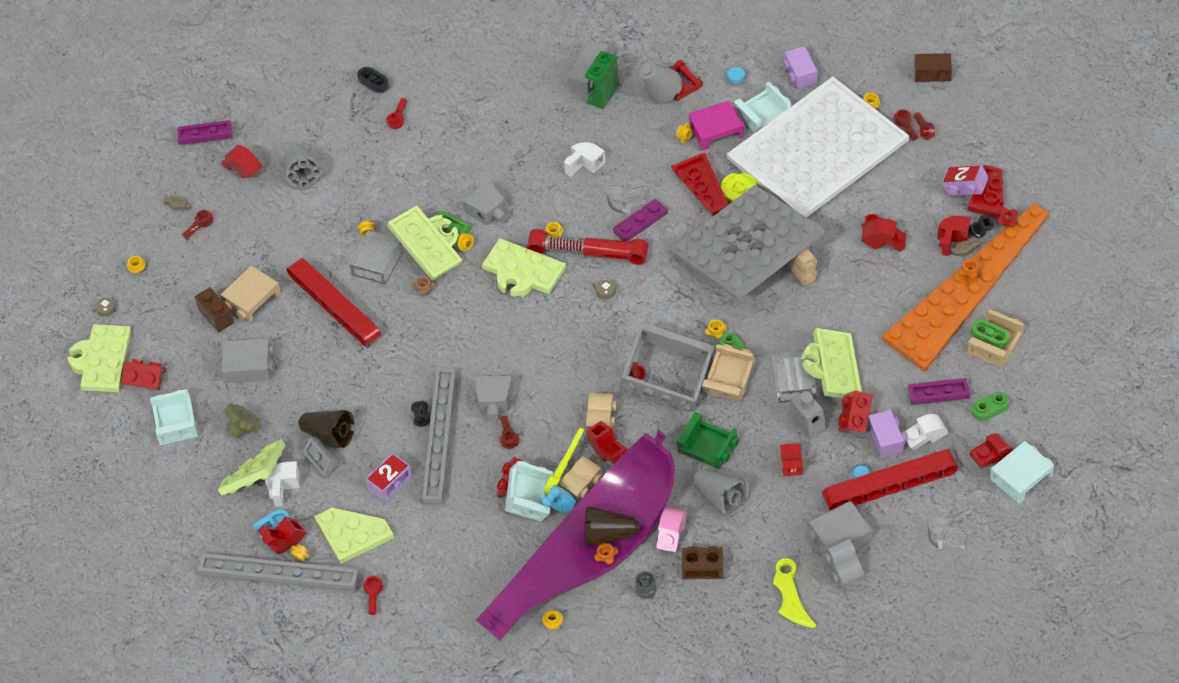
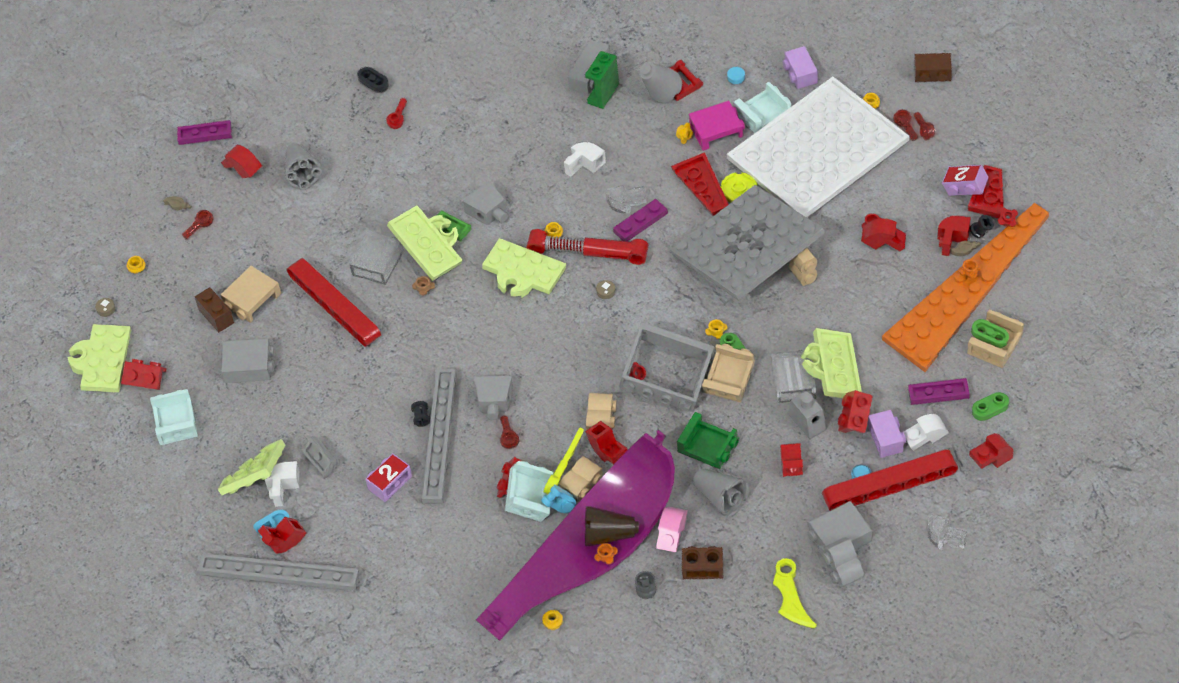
olive plant [224,403,262,438] -> none
yellow plate [290,544,309,562] -> none
dark brown cone [298,410,354,449] -> none
yellowish green plate [314,508,394,564] -> none
yellow plate [357,220,376,236] -> none
red plate [363,576,383,615] -> none
yellow plate [456,233,474,251] -> none
light aqua panel [990,441,1054,504] -> none

